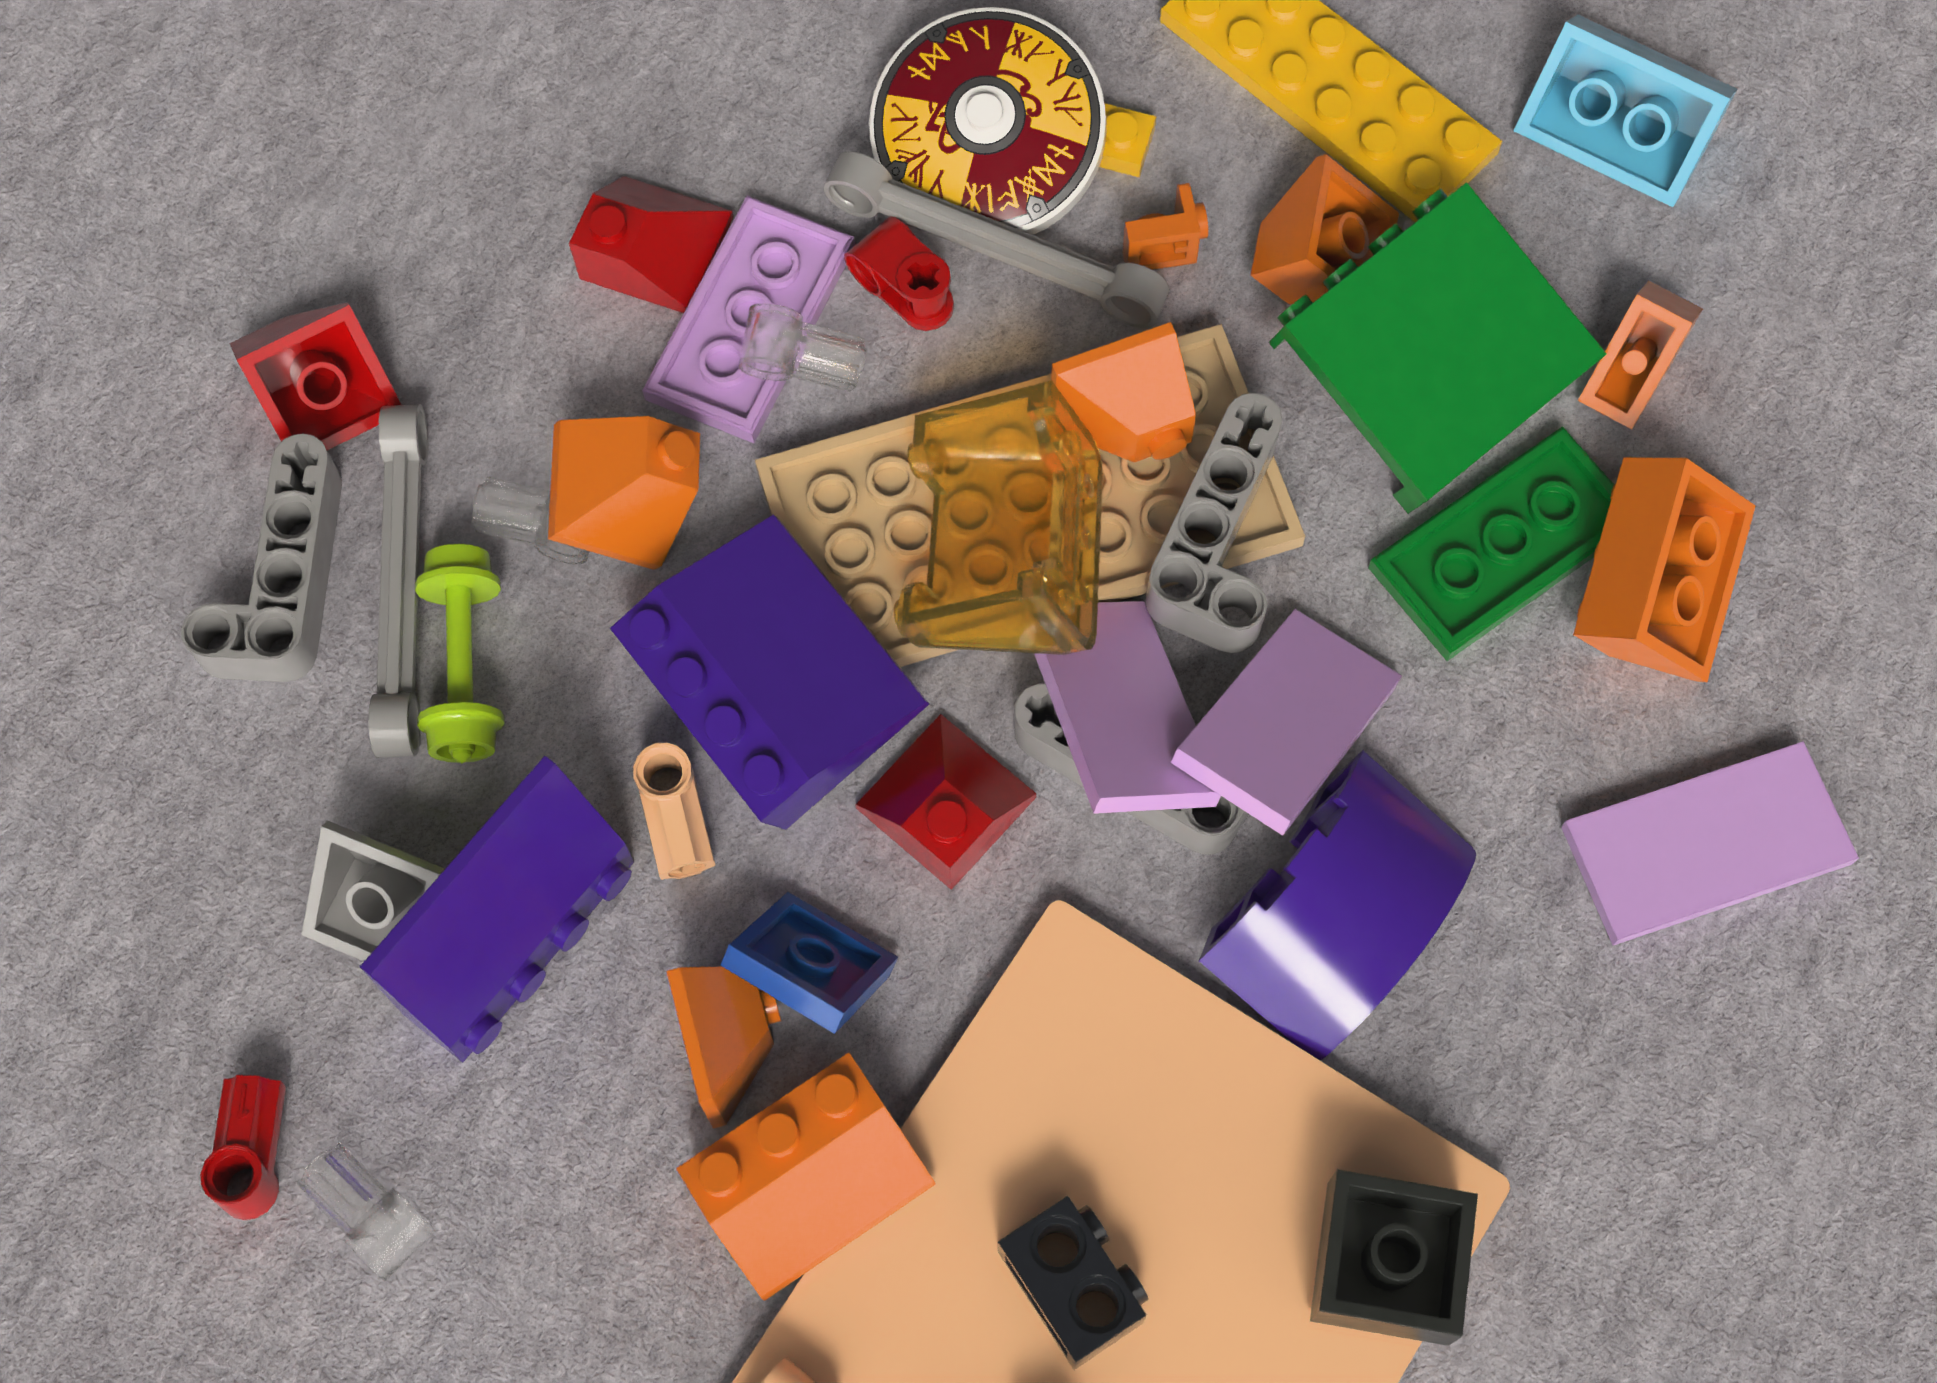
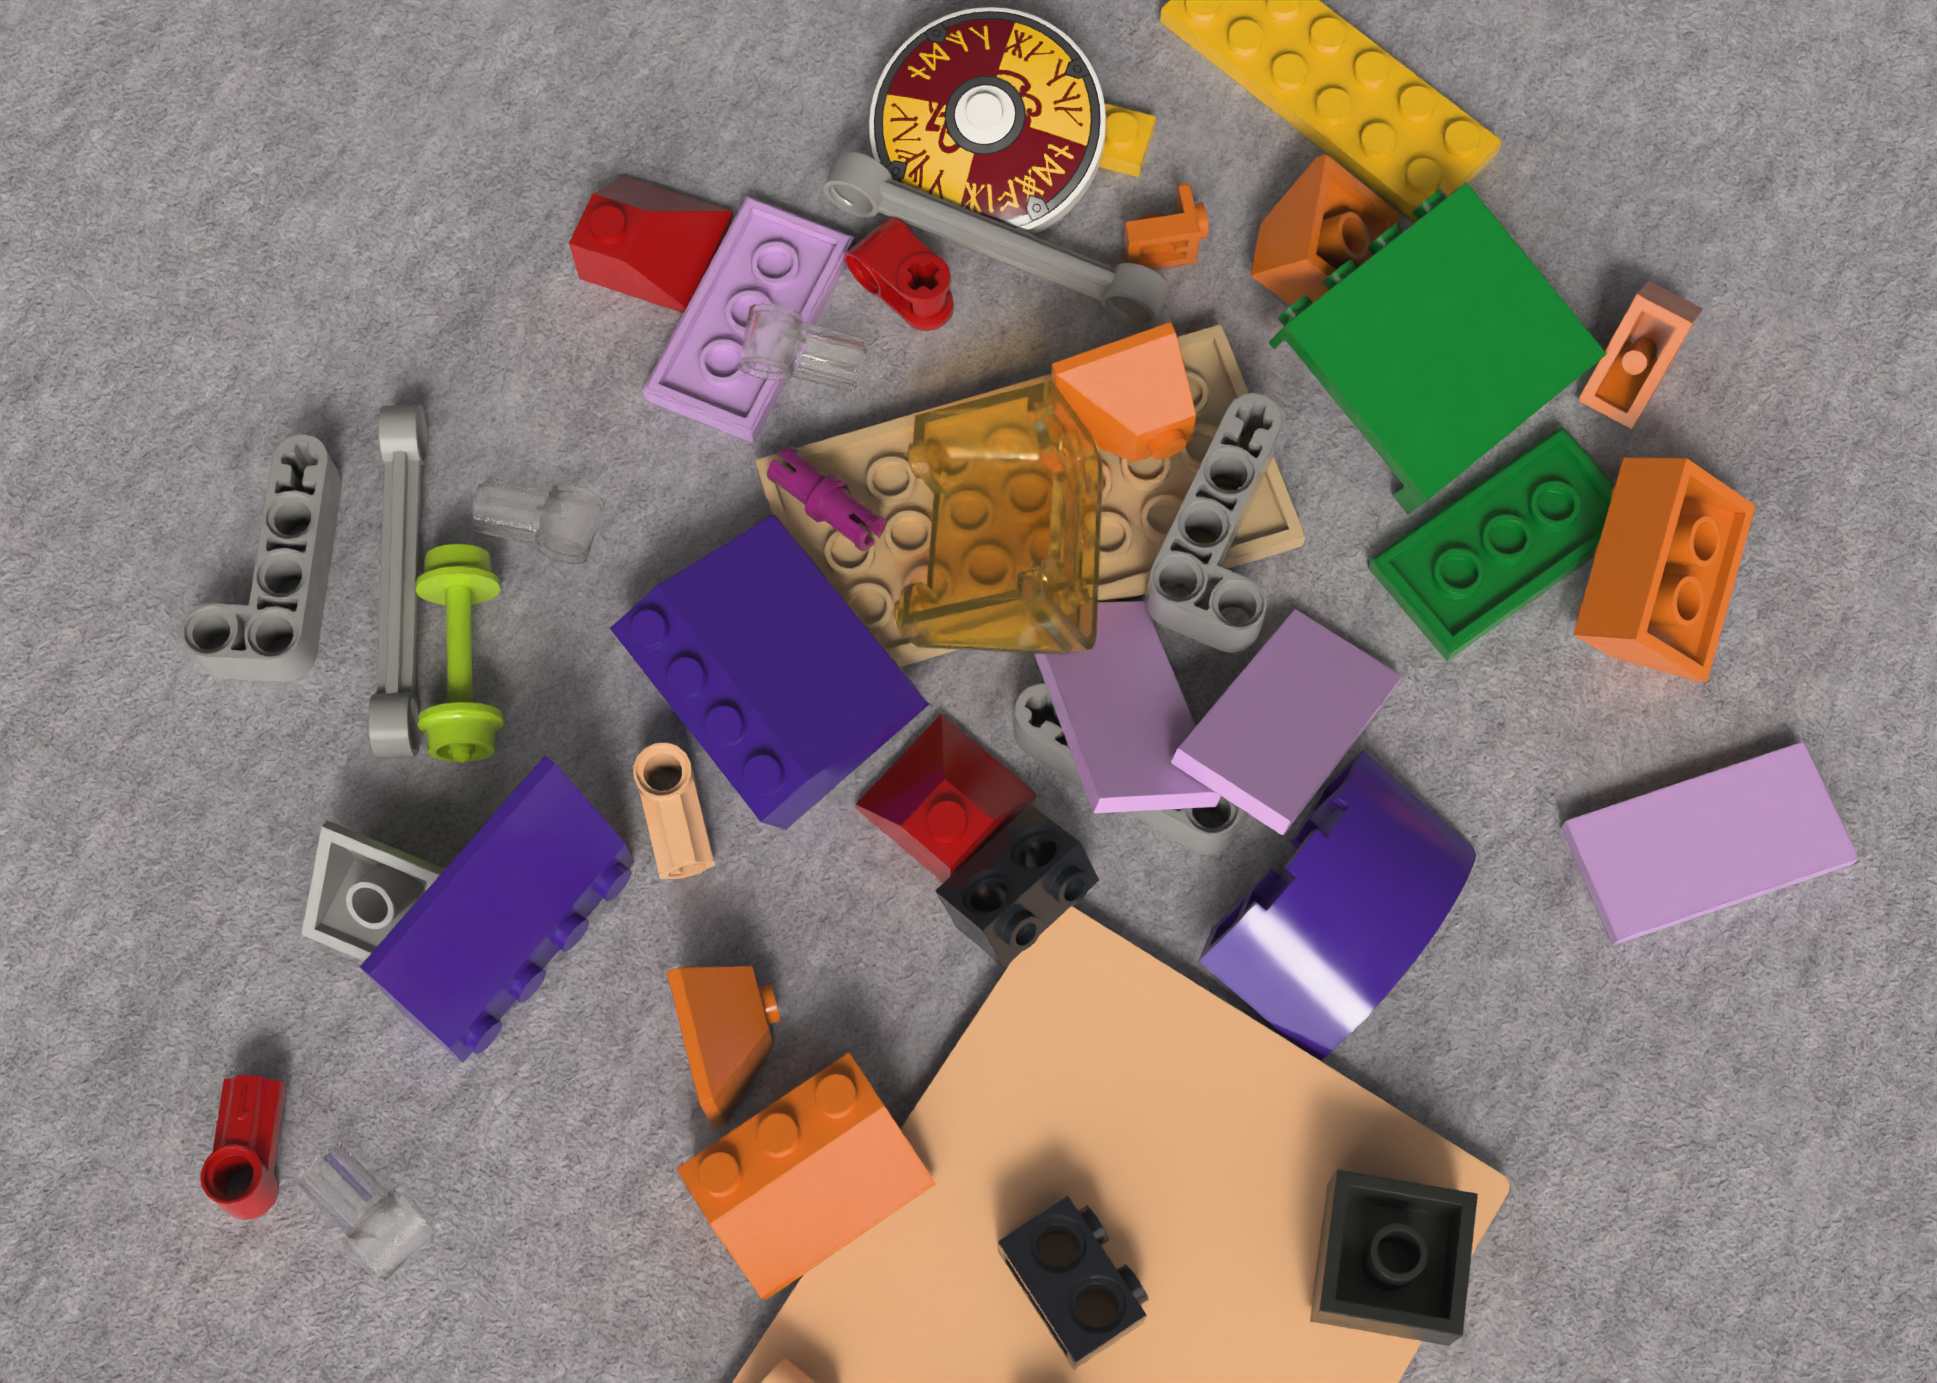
red slope [229,302,402,451] -> none
orange slope [548,416,700,570] -> none
blue tile [721,892,898,1034] -> none
medium azure slope [1513,14,1738,207] -> none
none -> magenta pin [767,446,887,551]
none -> black brick [935,804,1099,968]

